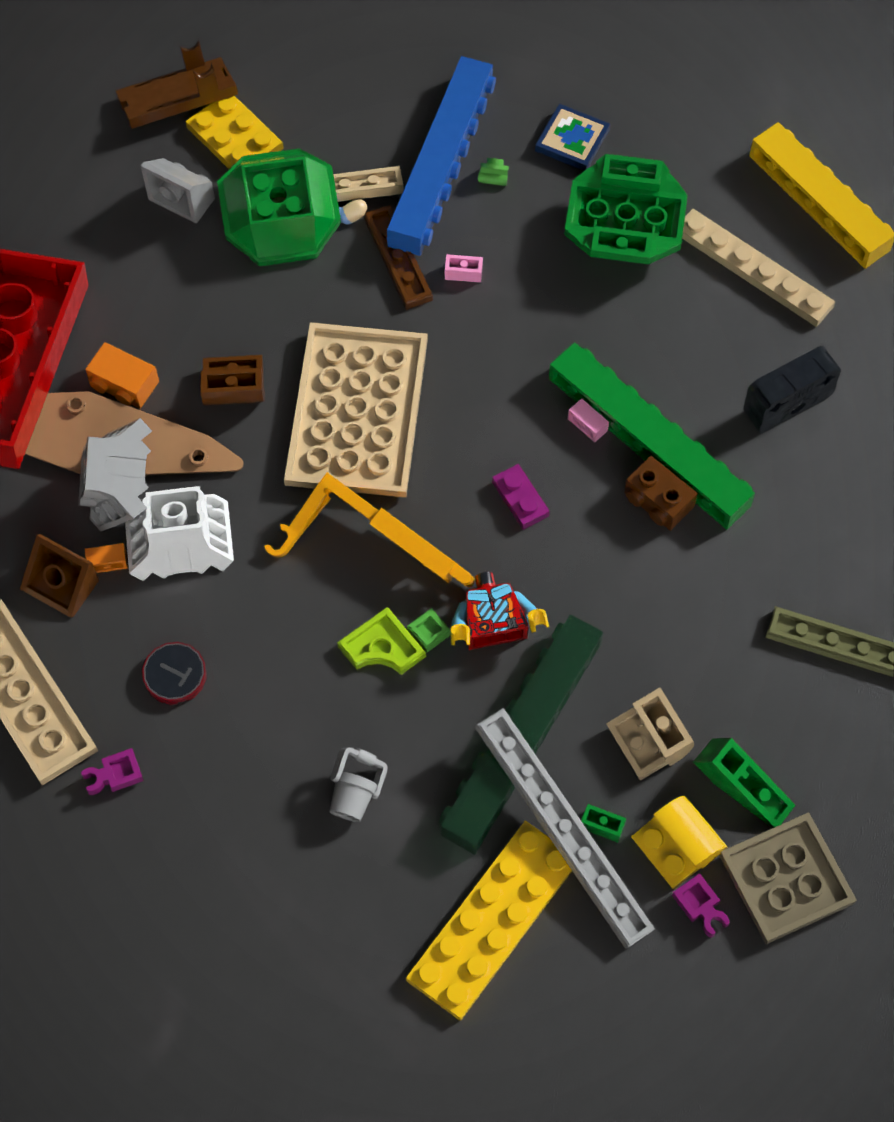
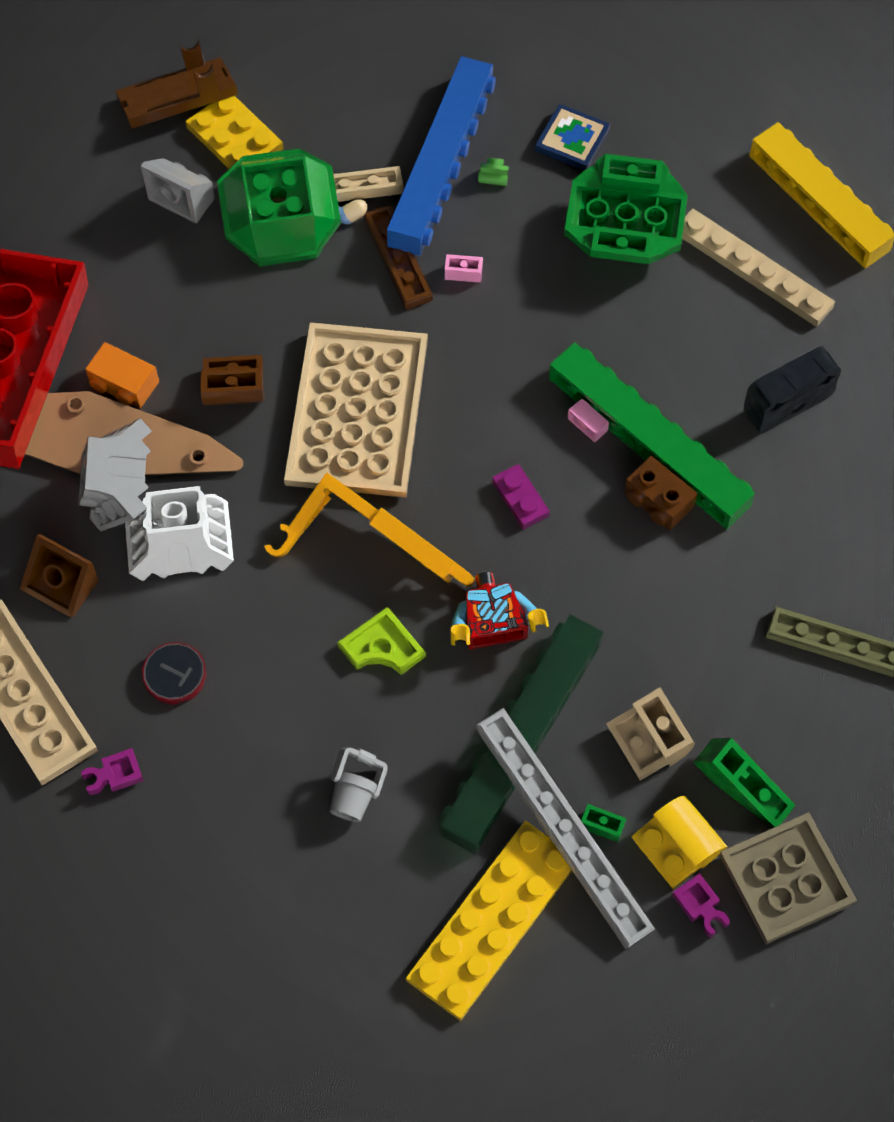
orange piece [85,543,128,573] -> none
bright green tile [407,608,451,653] -> none

